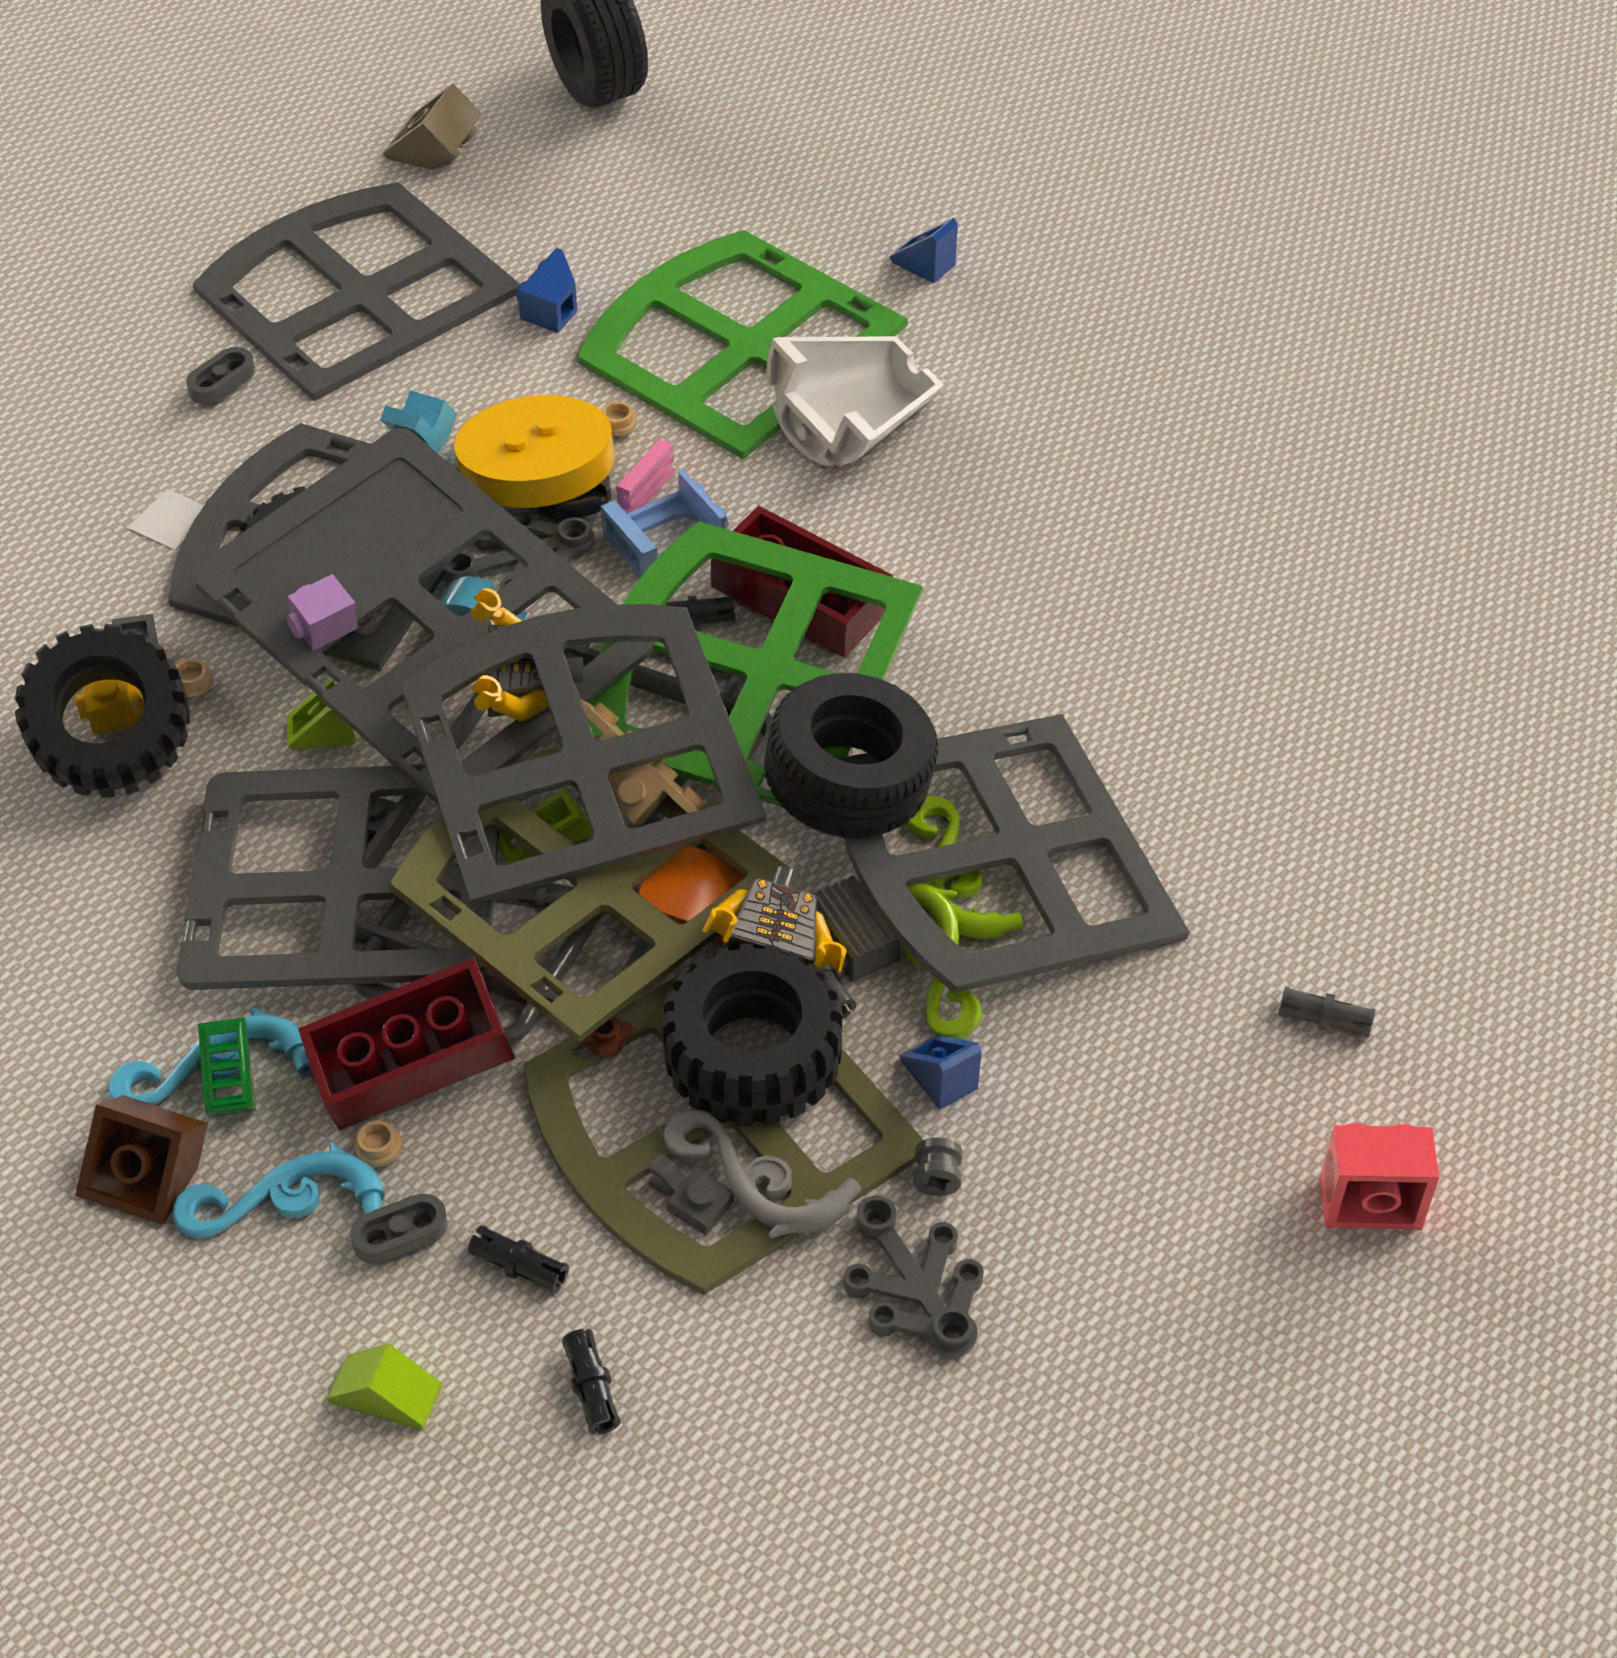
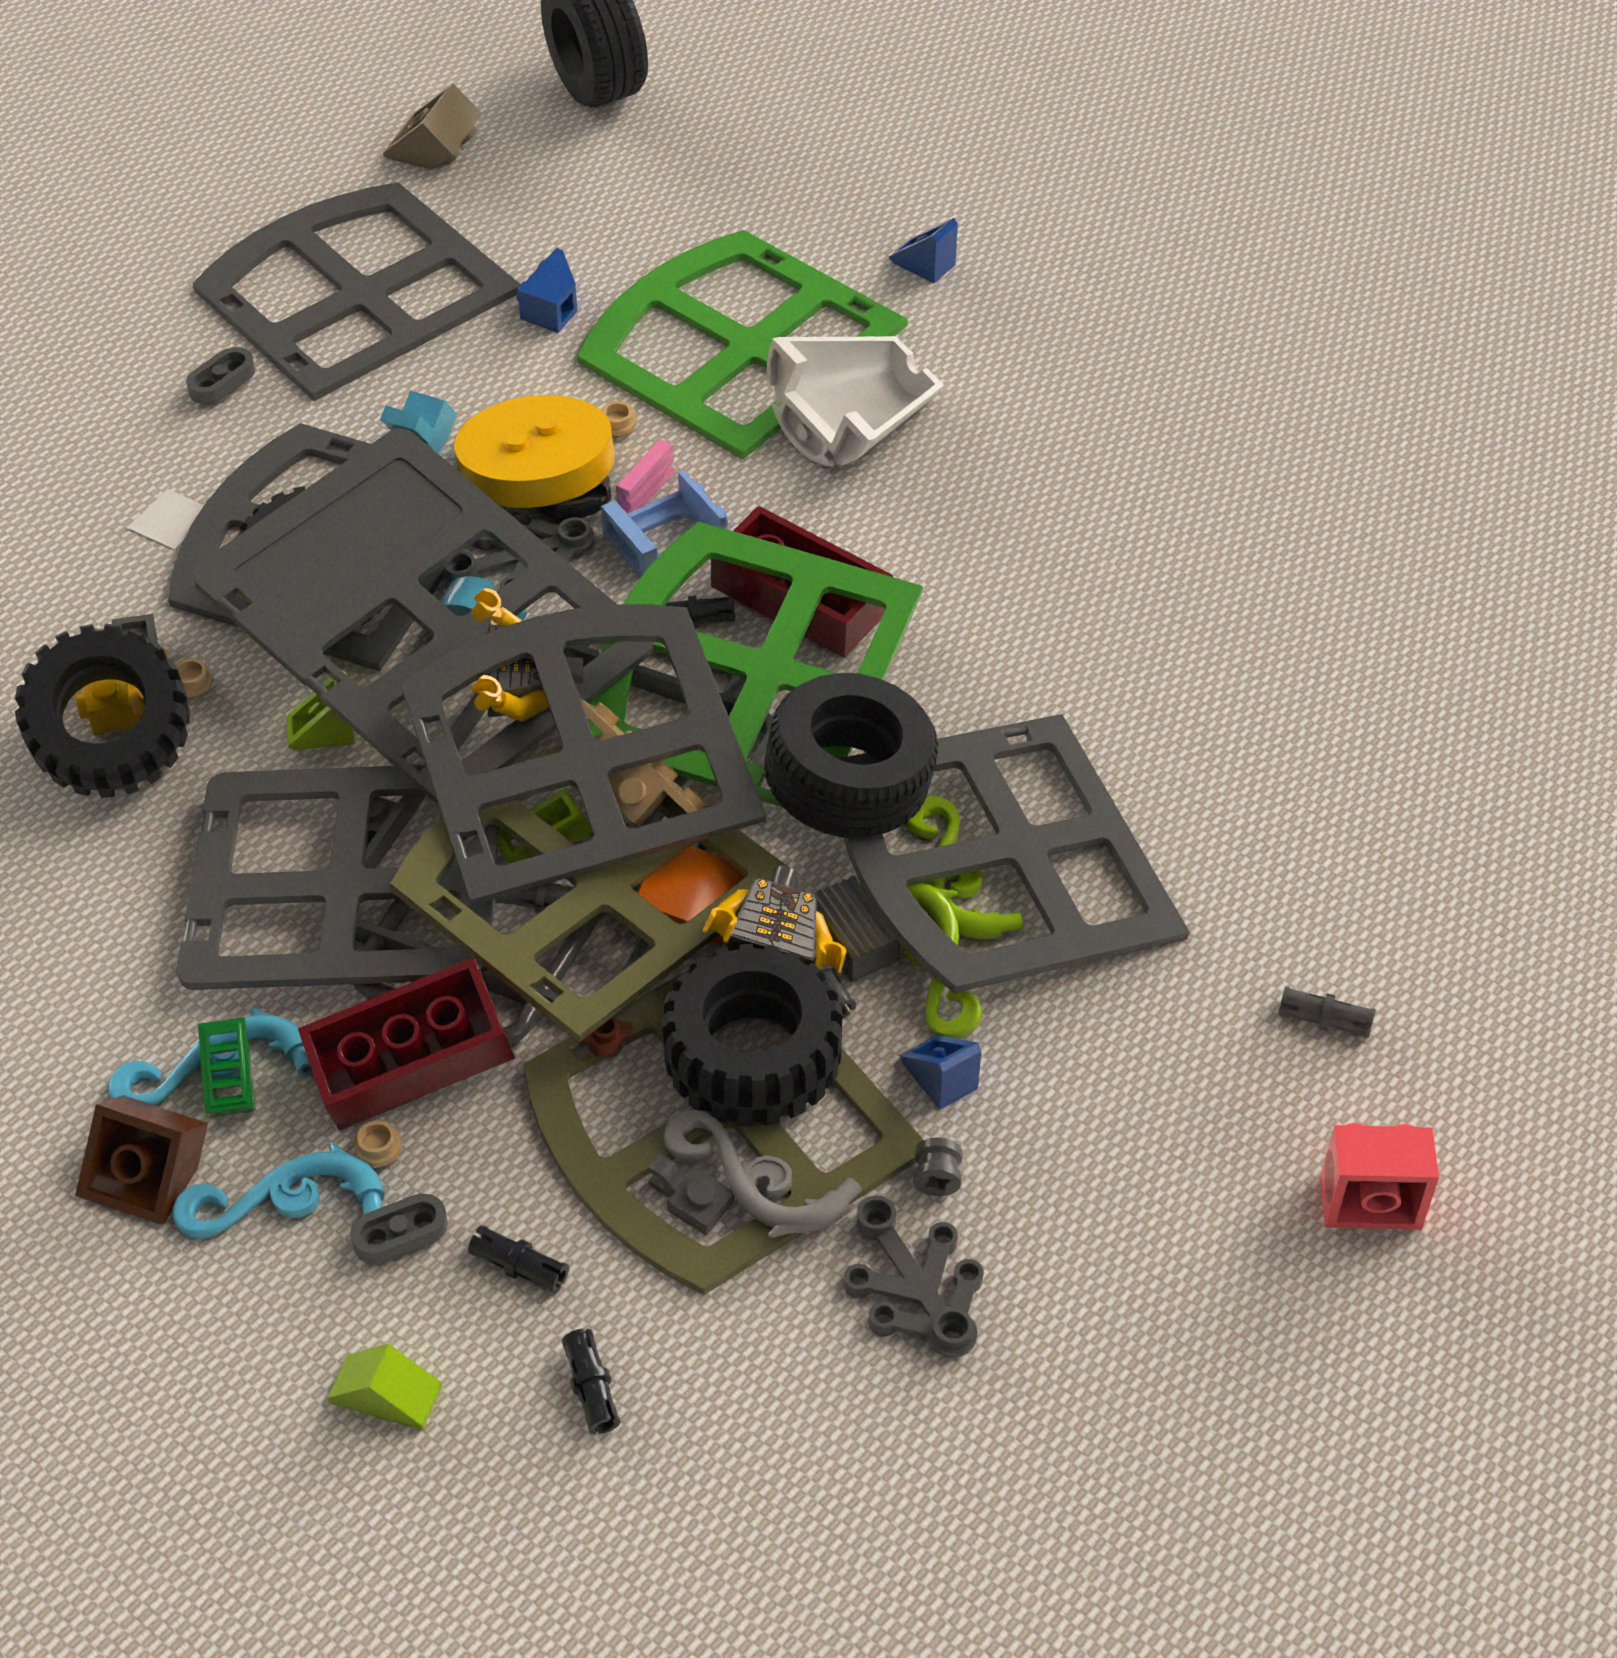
lavender brick [286,574,358,651] -> none

